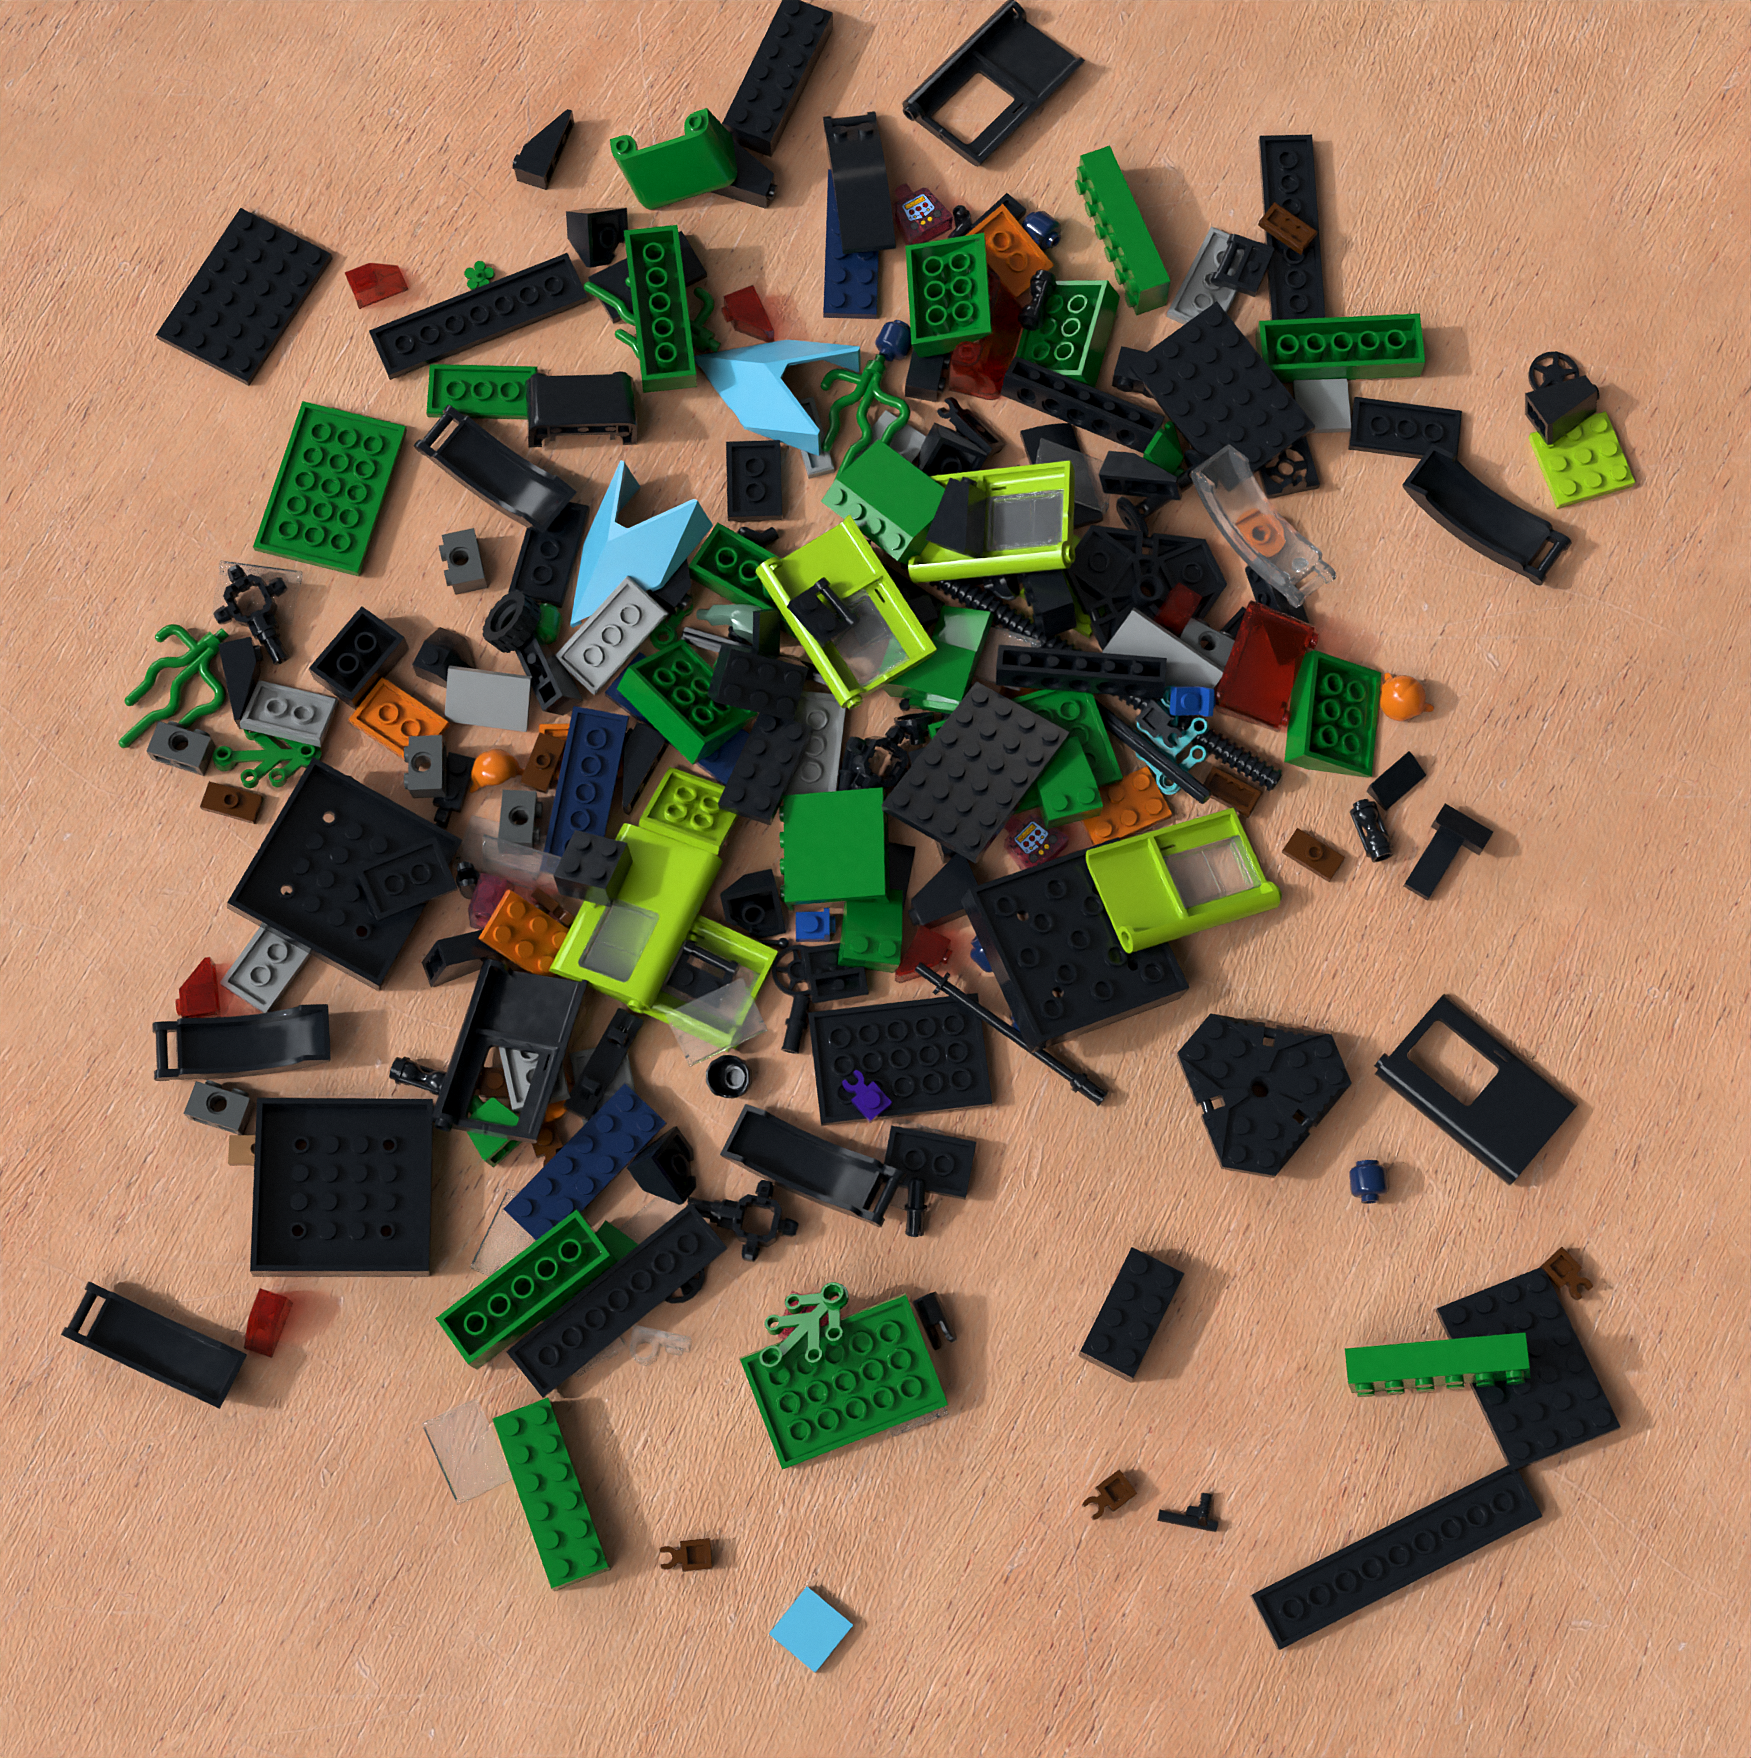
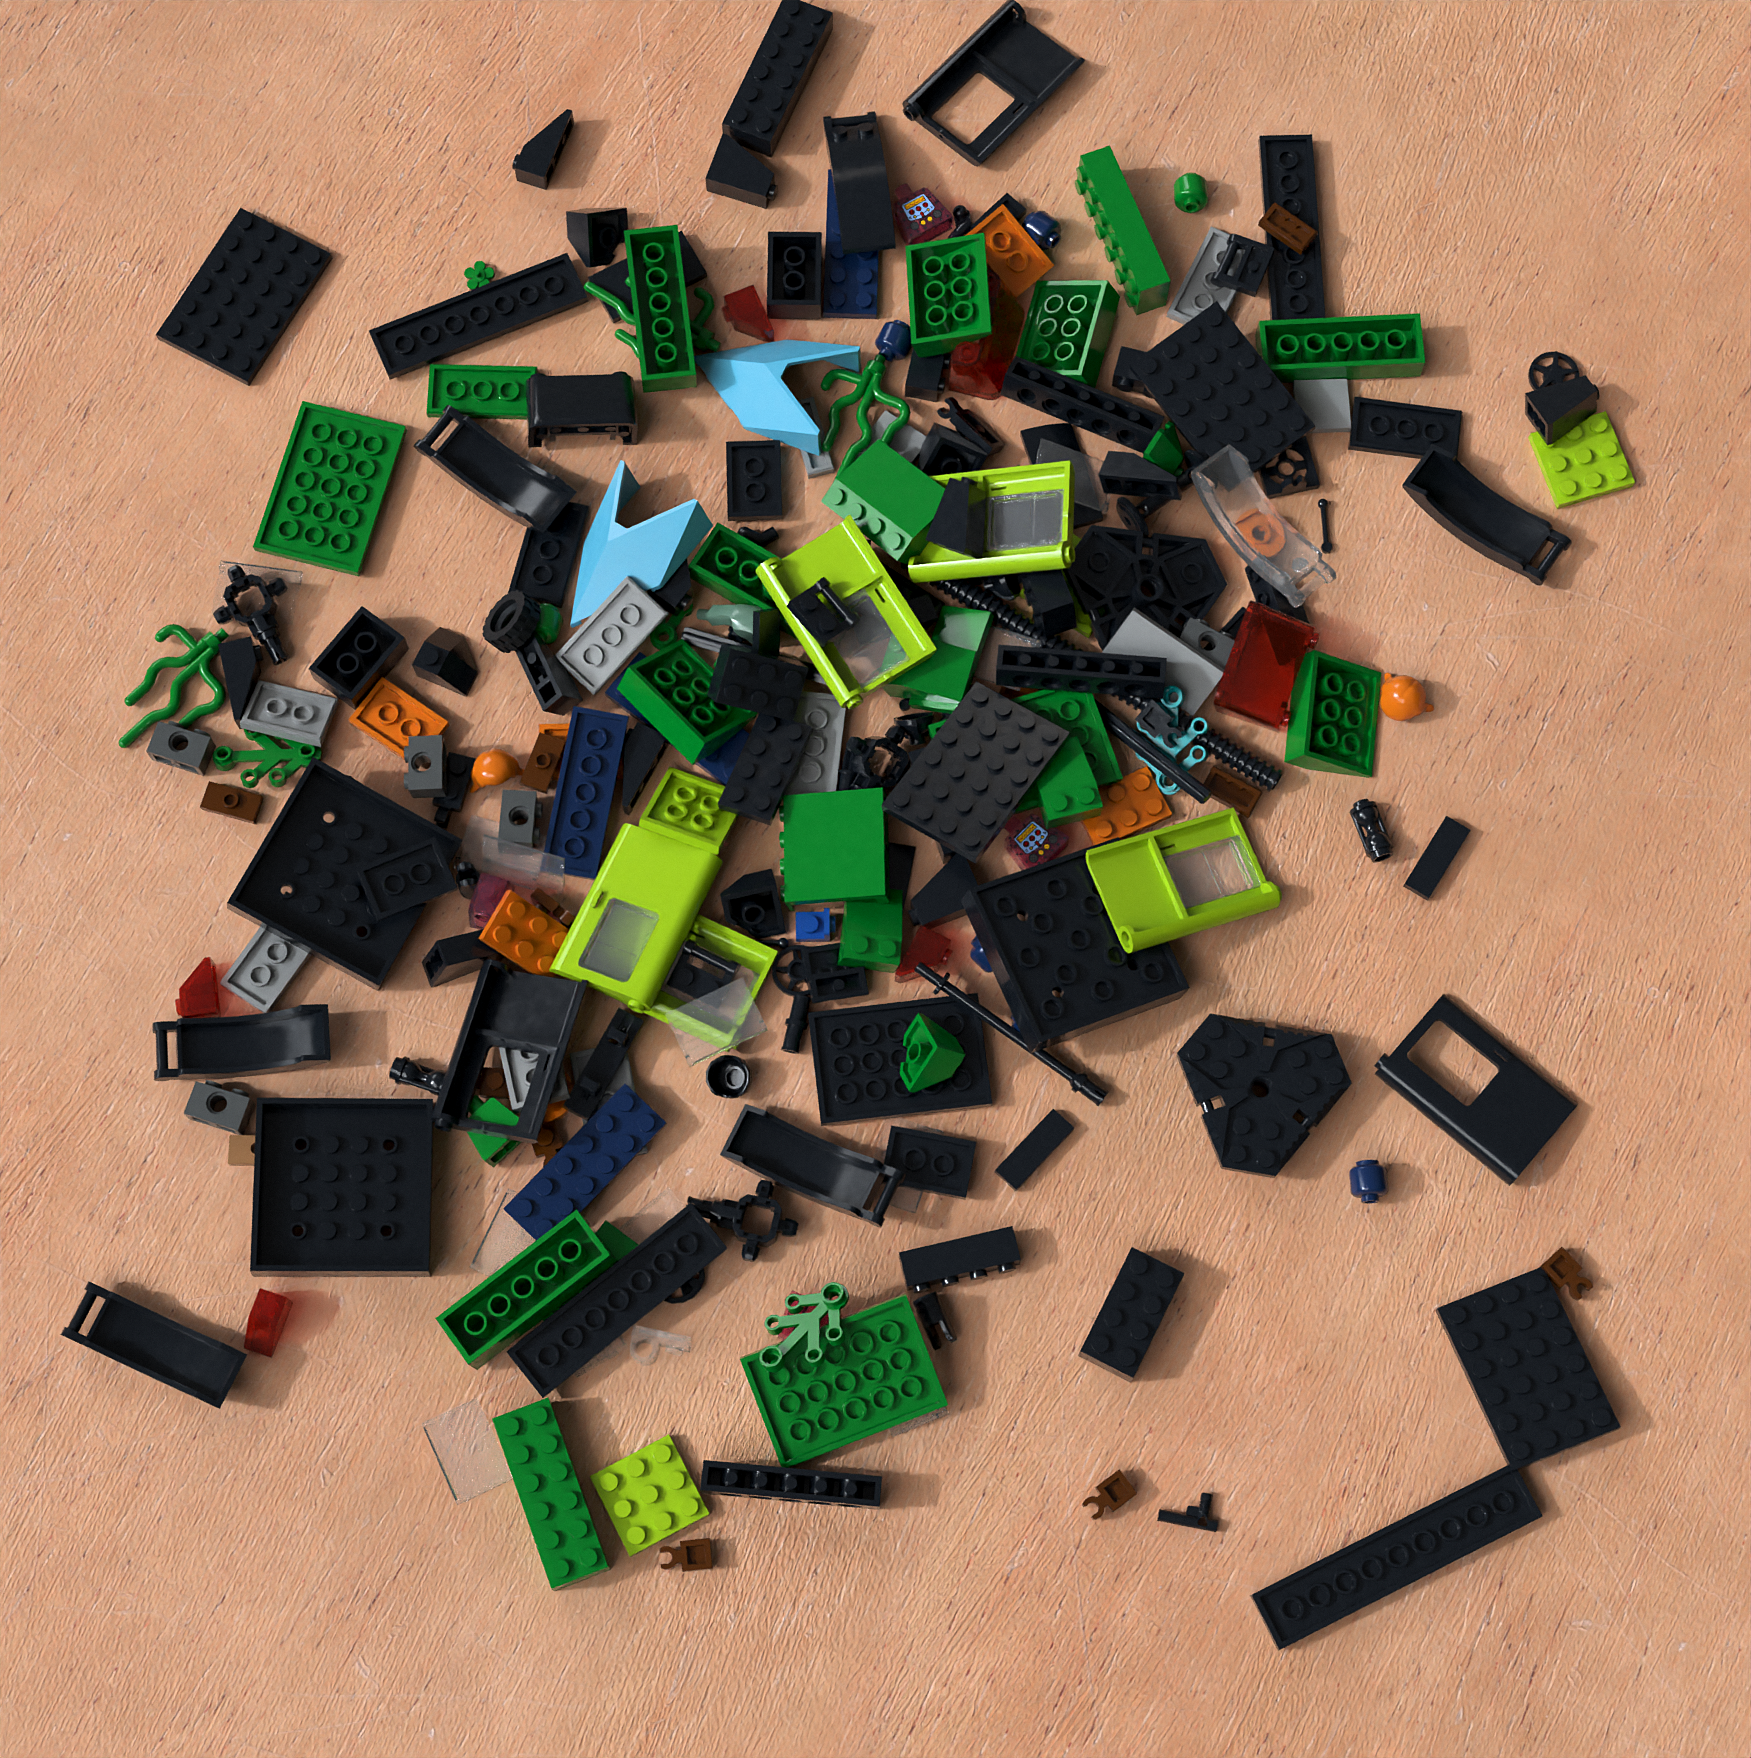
clear red slope [344,263,408,309] -> none
dark grey brick [439,528,487,595] -> none
light grey tile [445,666,532,732] -> none
black brick [553,830,633,908] -> none
green windscreen [610,108,737,210] -> none
black slope [627,1126,696,1205] -> none
medium azure tile [769,1587,853,1673] -> none
dark purple plate [842,1070,892,1123] -> none
black axle [904,1178,927,1237] -> none
black piece [1017,270,1057,331] -> none
clear red slope [1153,583,1202,637] -> none
blue bracket [1170,686,1216,717] -> none
reddish brown plate [1282,828,1345,882] -> none
green brick [1345,1333,1530,1397] -> none
black slope [1367,751,1426,811] -> none
black slope [1431,803,1493,855] -> none
none -> lime plate [590,1434,710,1557]
none -> black brick [700,1460,882,1510]
none -> black brick [767,232,822,319]
none -> black brick [899,1226,1021,1293]
none -> green slope [900,1013,966,1093]
none -> black tile [995,1109,1074,1191]
none -> green head [1174,172,1208,213]
none -> black hinge [1318,499,1332,554]

